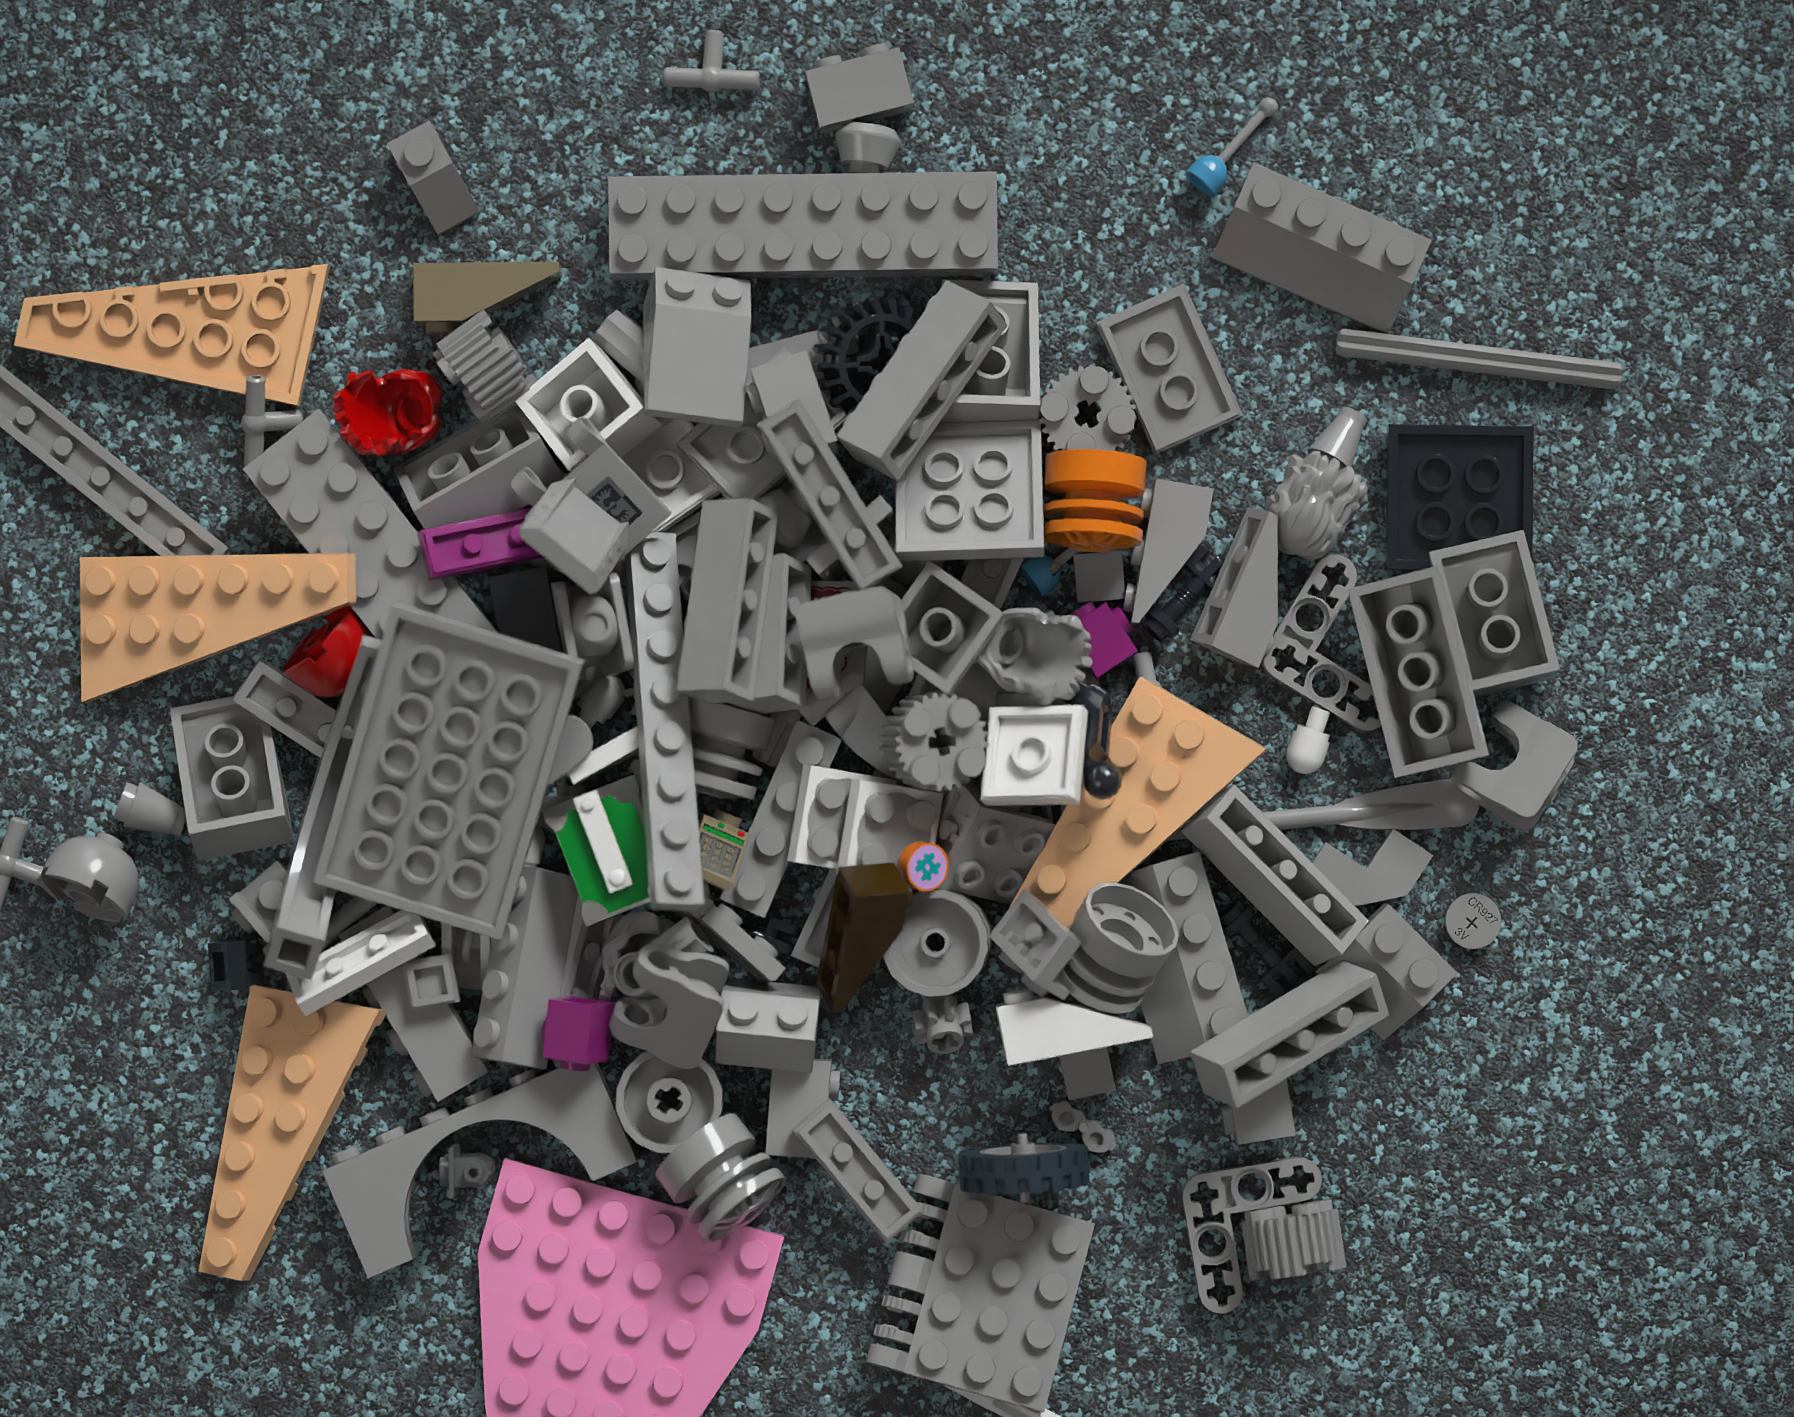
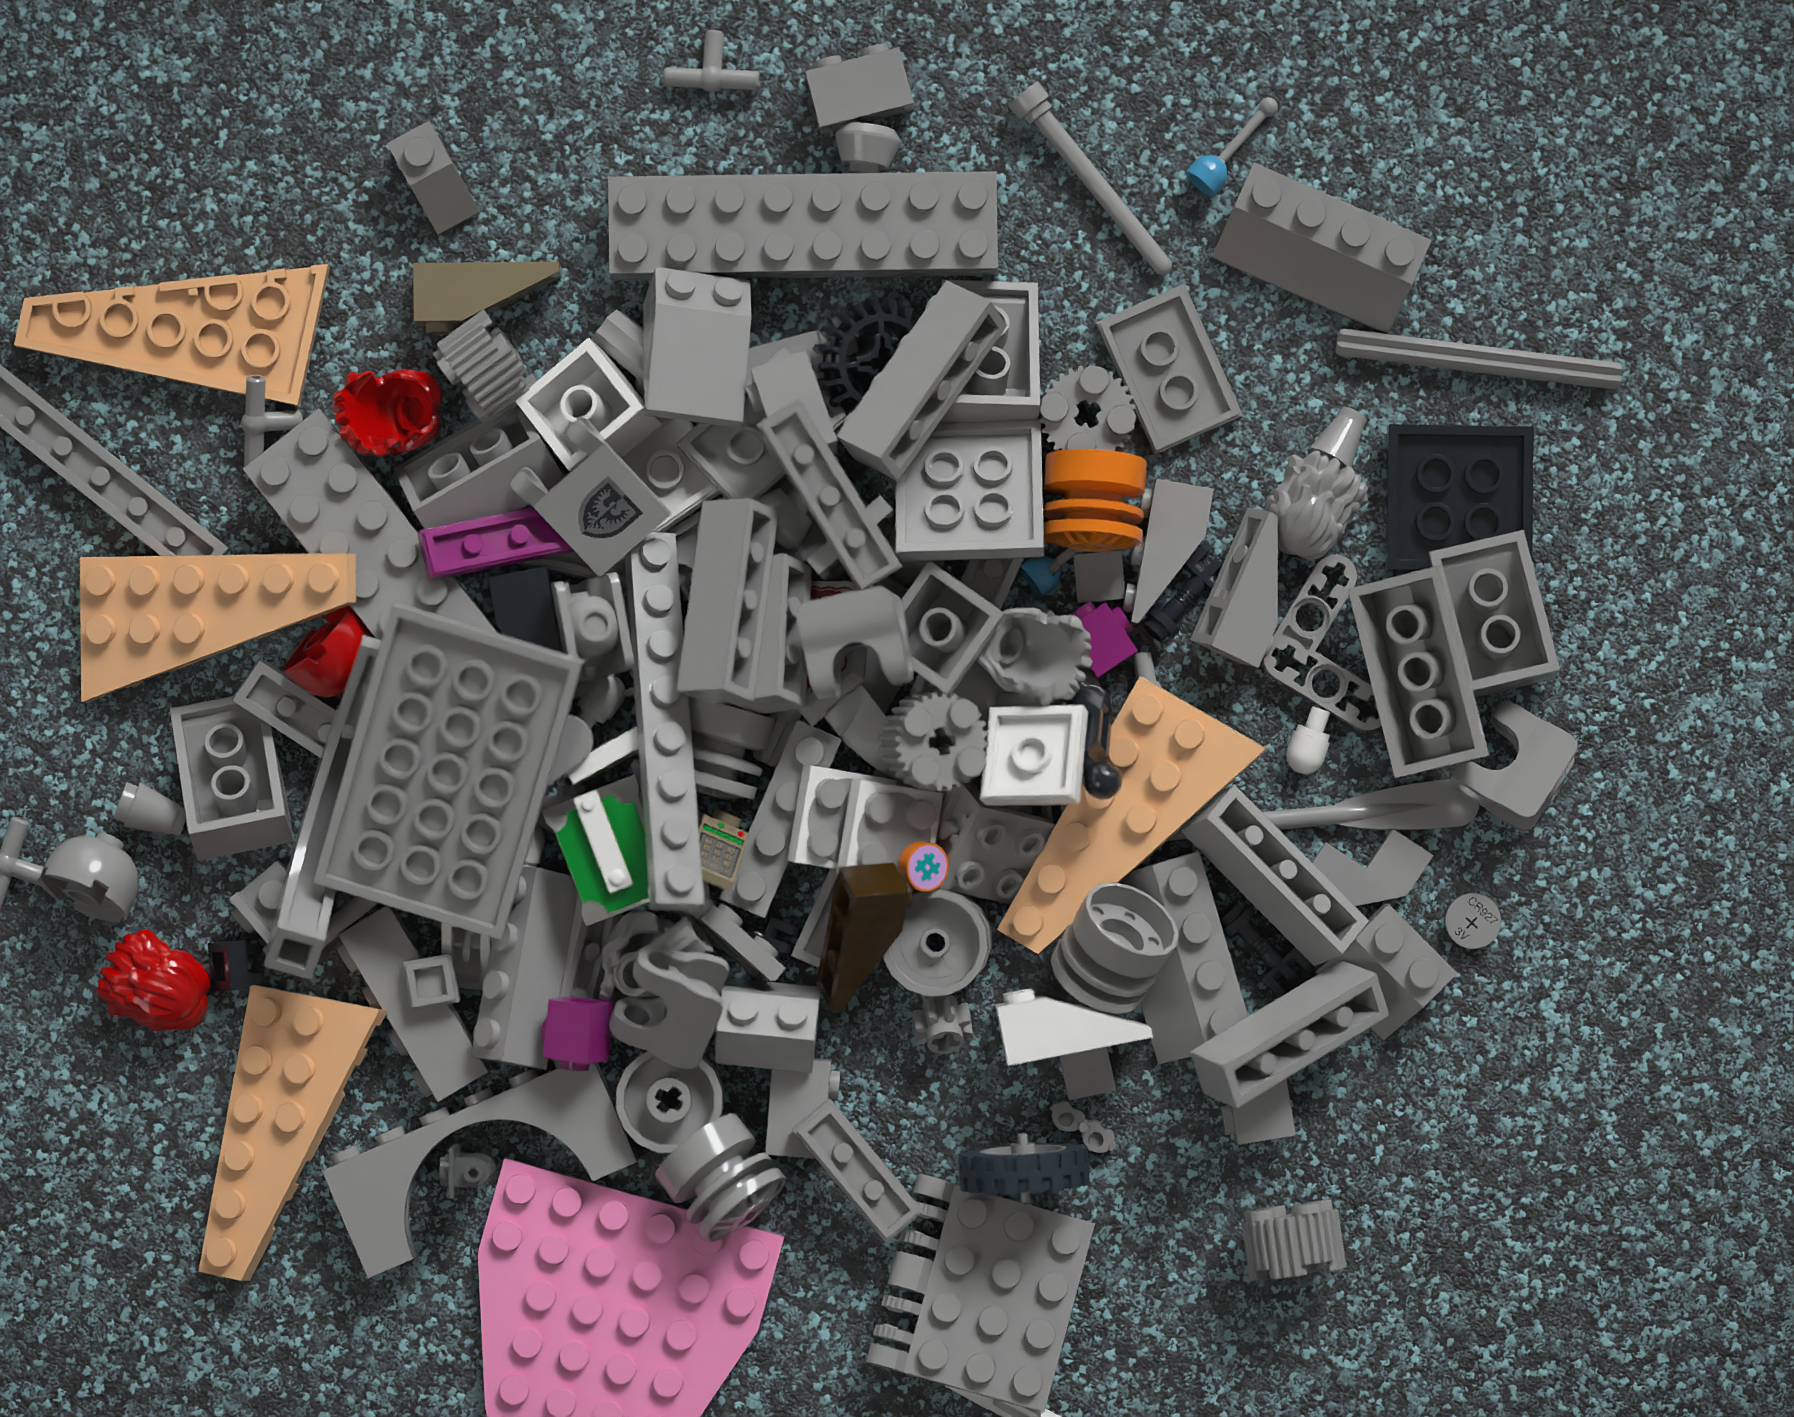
white plate [285,910,435,1016] -> none
light grey slope [519,478,629,594] -> none
light grey bracket [989,890,1081,1000] -> none
light grey beam [1182,1157,1322,1314] -> none
none -> red hair [96,929,211,1032]
none -> light grey piece [1008,81,1172,275]

